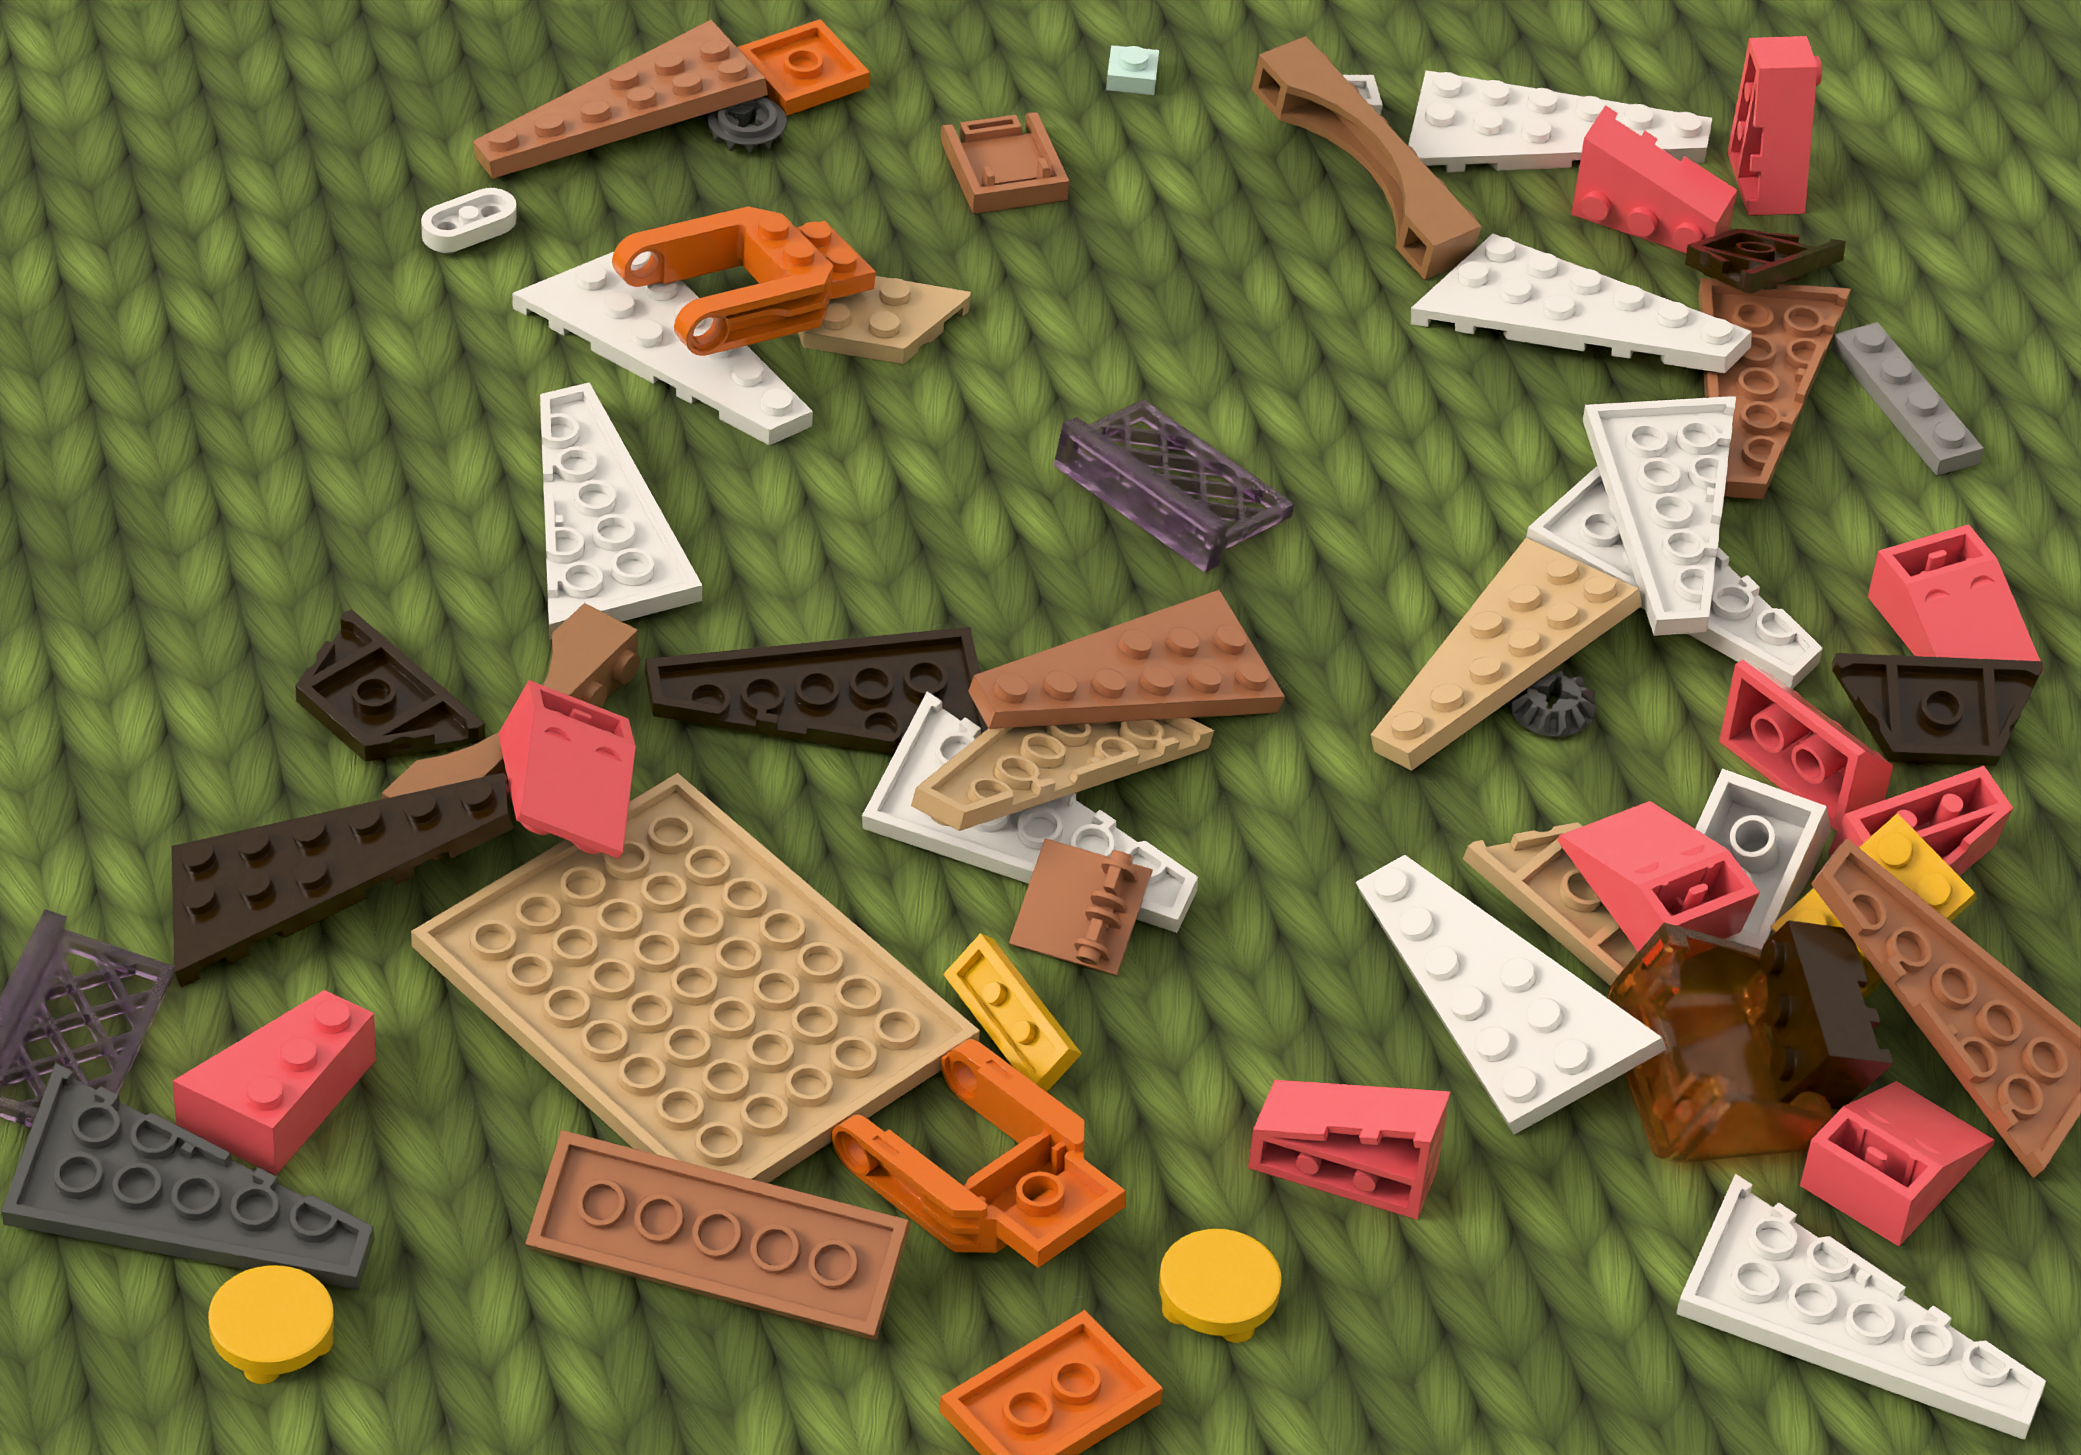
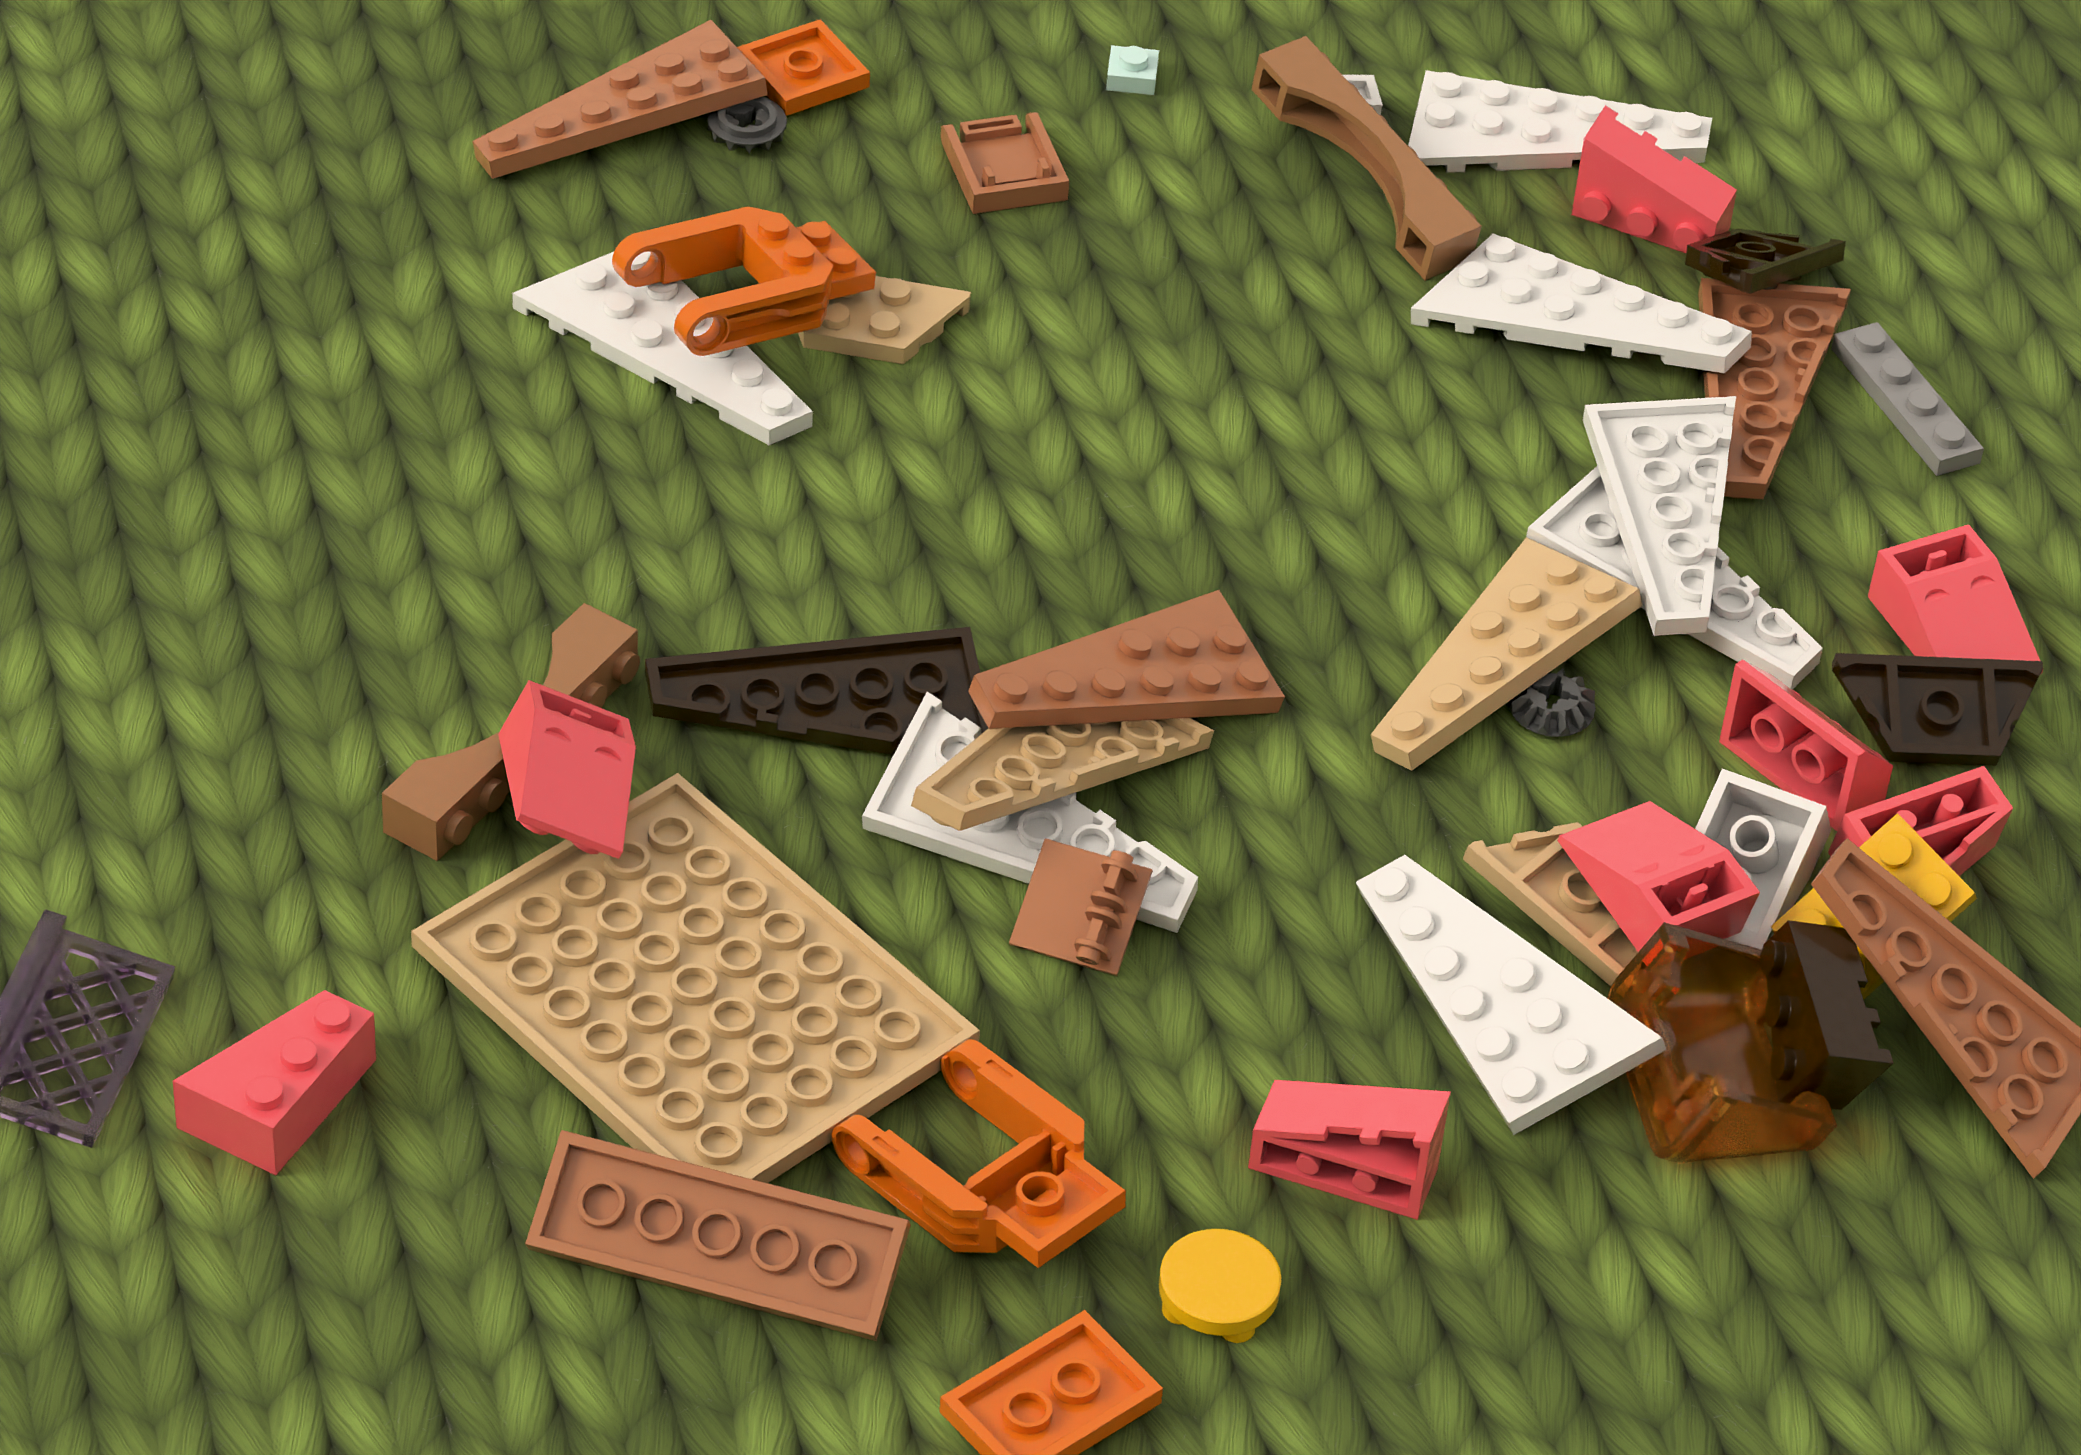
dark grey wing [1,1063,374,1290] -> none
dark brown wing [171,772,514,987] -> none
yellow tile [208,1265,334,1384] -> none
dark brown wing [295,609,485,762] -> none
white plate [421,188,516,253] -> none
white wing [540,382,702,640] -> none
yellow plate [943,933,1082,1092] -> none
fence [1054,399,1295,572] -> none
white wing [1676,1173,2046,1440] -> none
coral wedge [1727,36,1822,216] -> none
coral slope [1800,1081,1995,1247] -> none

